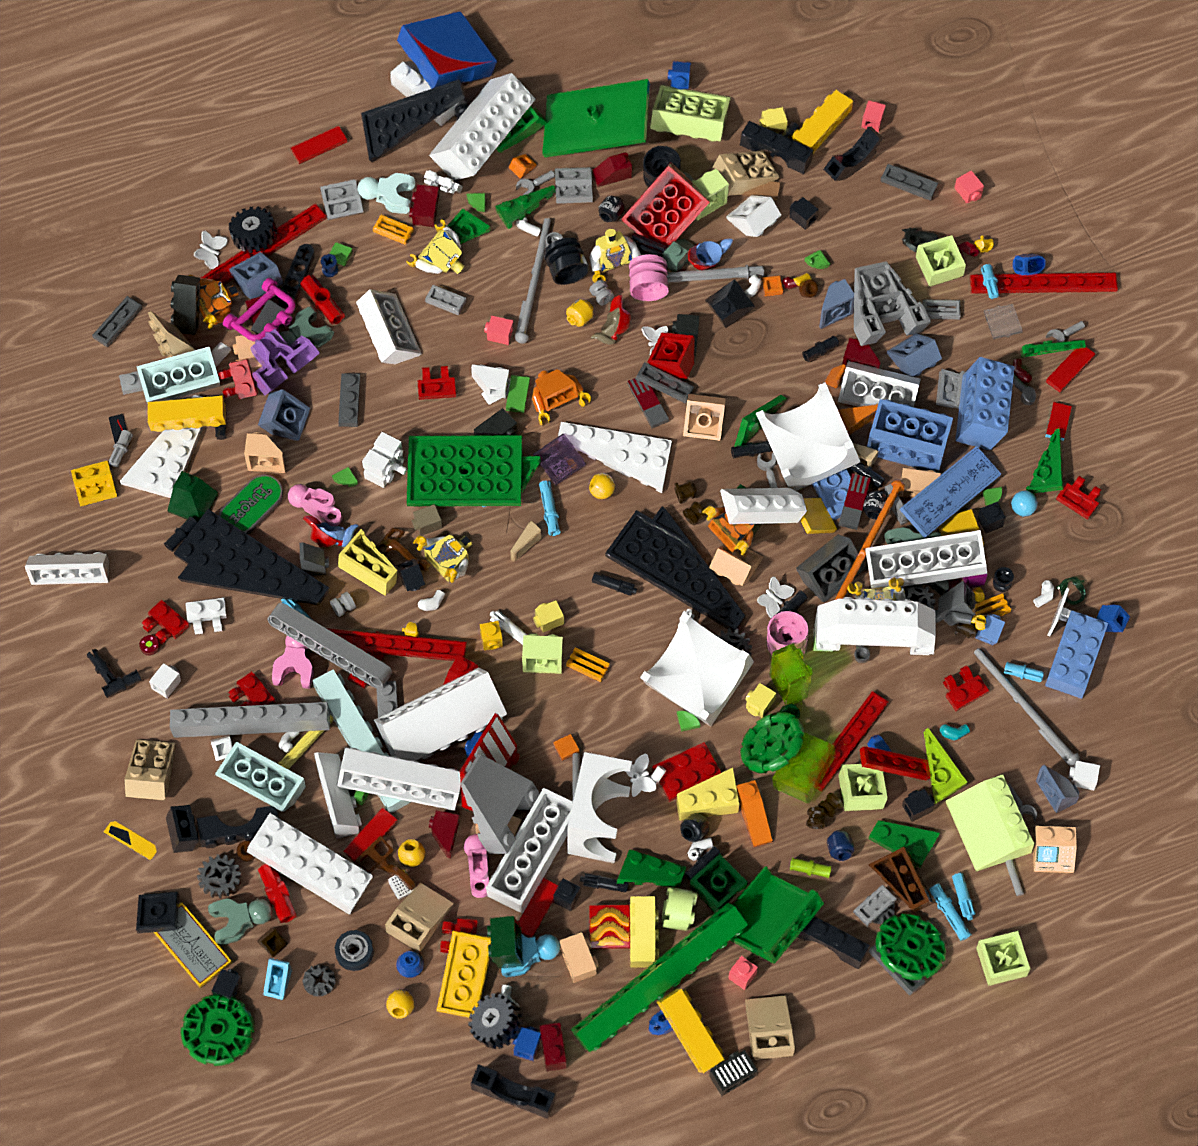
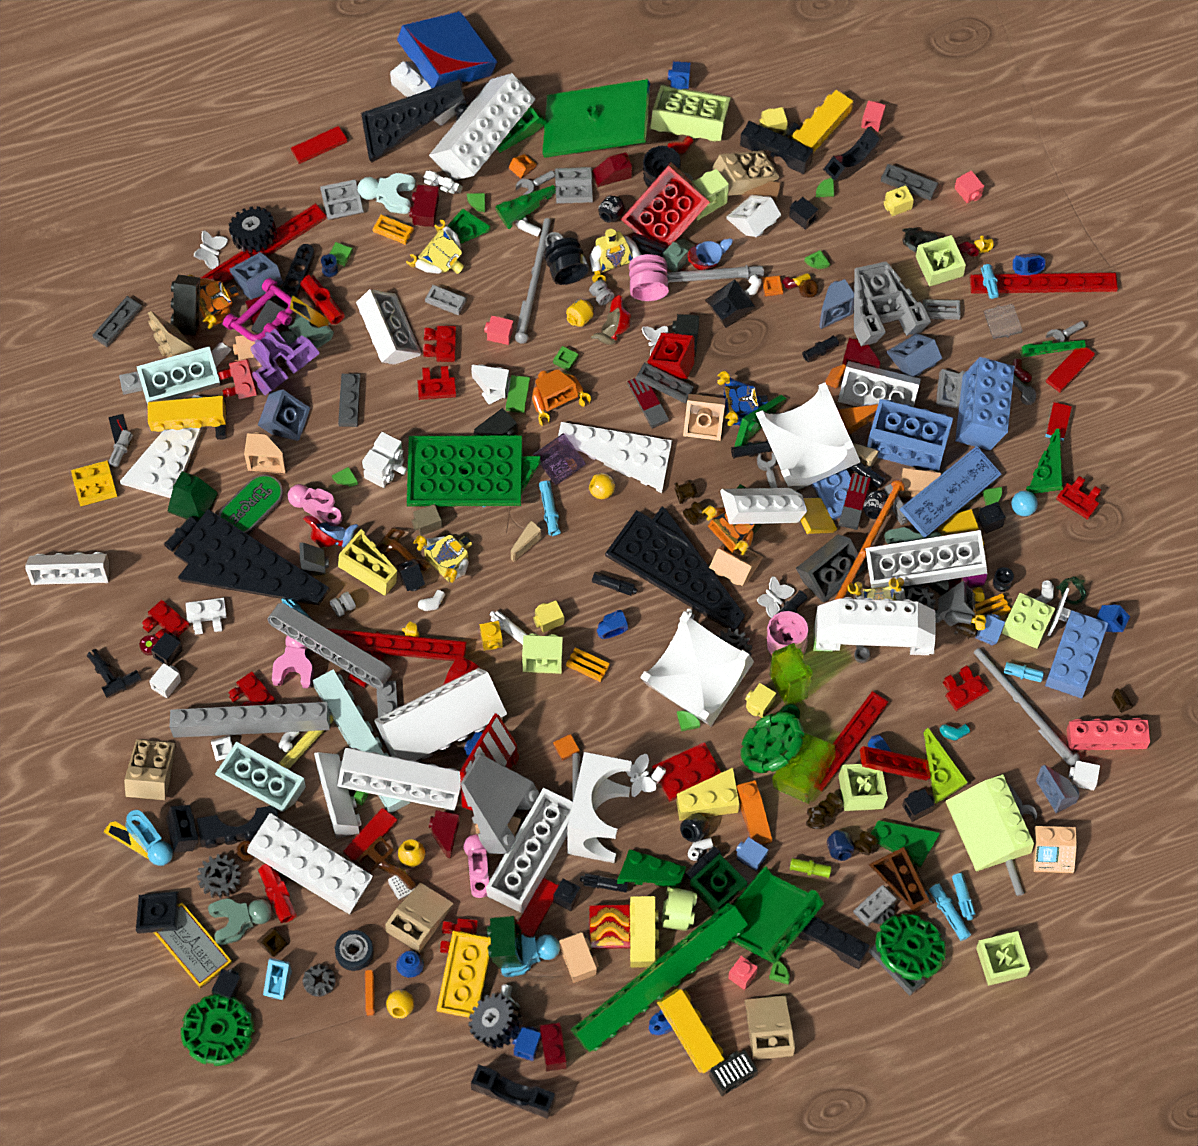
none -> medium azure piece [125,810,173,866]
none -> black brick [151,632,183,666]
none -> yellow sticker [289,296,329,328]
none -> orange tile [365,970,375,1016]
none -> red plate [423,326,456,362]
none -> bright green tile [553,346,578,371]
none -> blue rock [597,610,628,639]
none -> red arm [667,136,693,154]
none -> torso [718,371,768,426]
none -> medium blue brick [736,837,768,872]
none -> bright green tile [769,960,790,985]
none -> bright green tile [816,178,834,197]
none -> dark brown wheel [853,831,878,856]
none -> light yellow brick [884,185,914,216]
none -> yellowish green brick [1002,593,1055,649]
none -> coral brick [1067,718,1150,751]
none -> dark brown slope [1111,688,1133,713]

